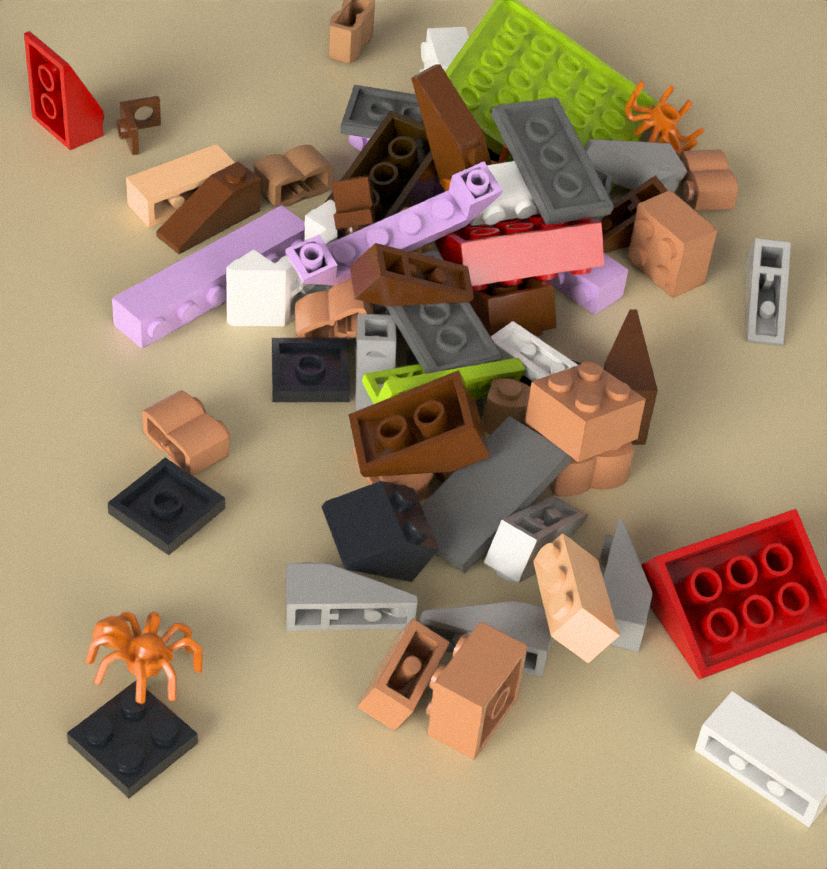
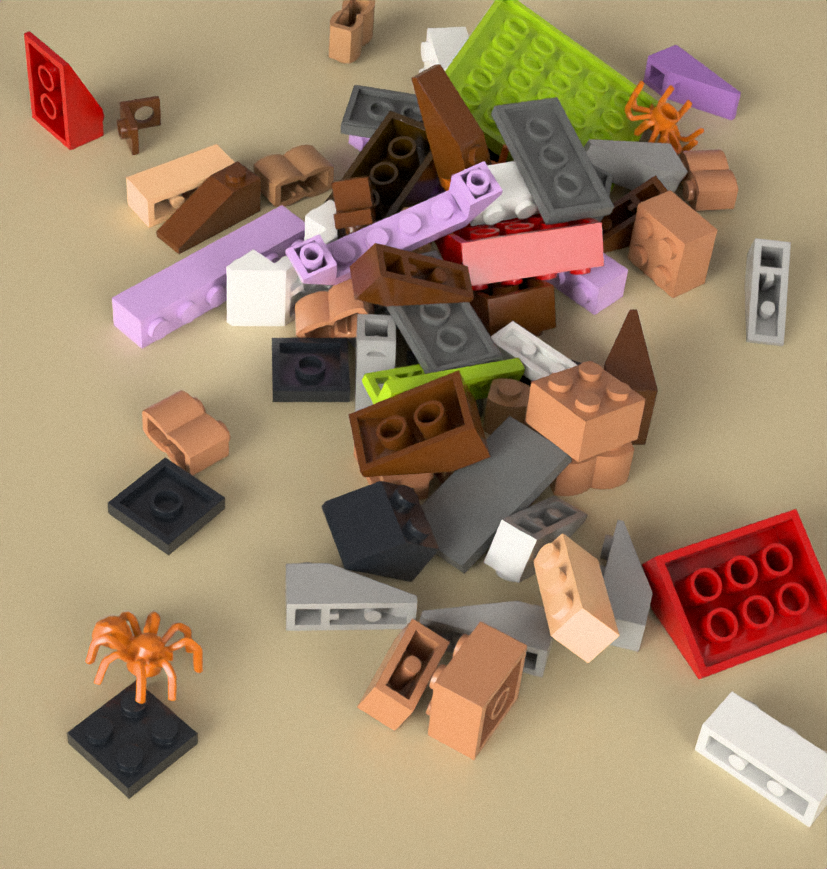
none -> medium lavender slope [643,45,741,120]

